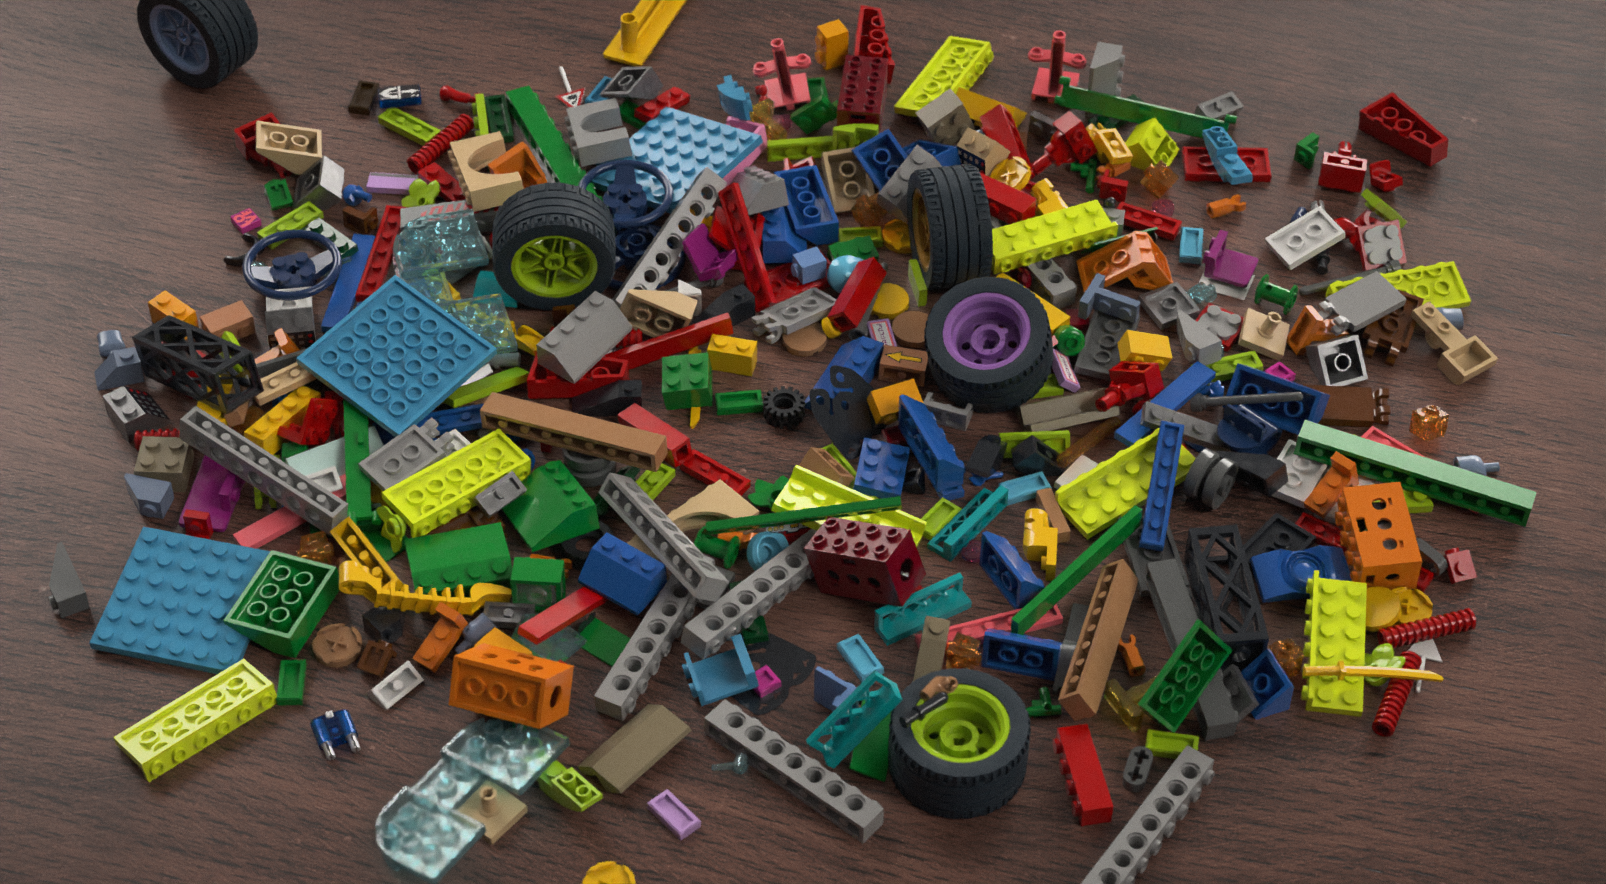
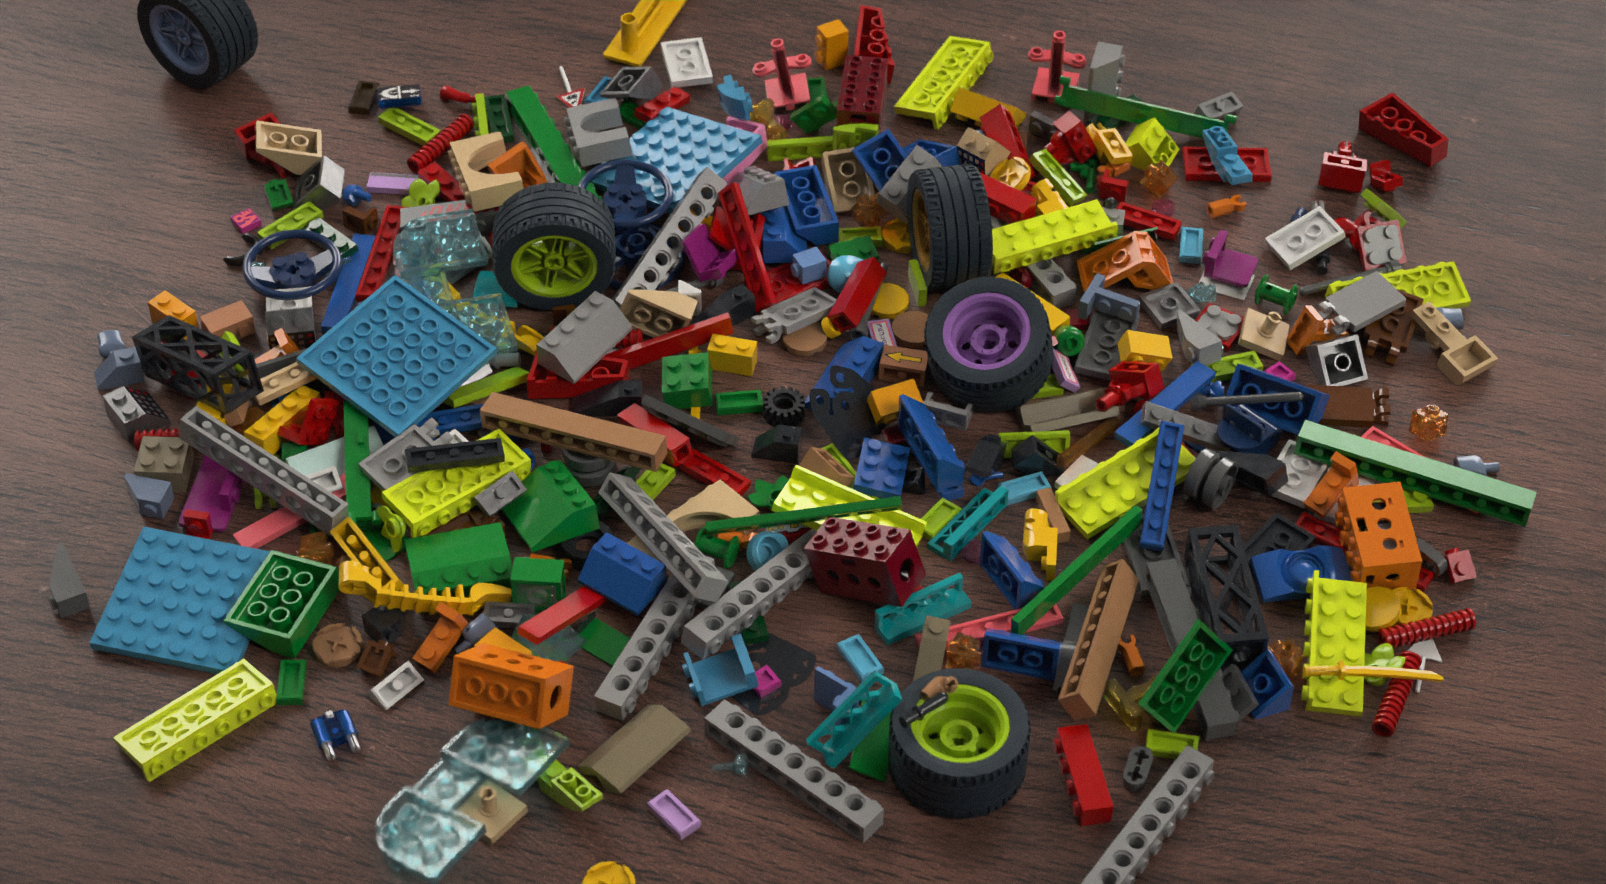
red piece [754,85,768,106] -> none
dark tan brick [916,89,975,146] -> none
green hose [1026,687,1061,717] -> none
green bracket [1294,132,1320,169] -> none
none -> black plate [405,438,505,473]
none -> dark grey plate [641,395,739,448]
none -> white plate [661,38,713,88]
none -> black slope [751,425,802,464]
none -> lime plate [1029,149,1087,206]

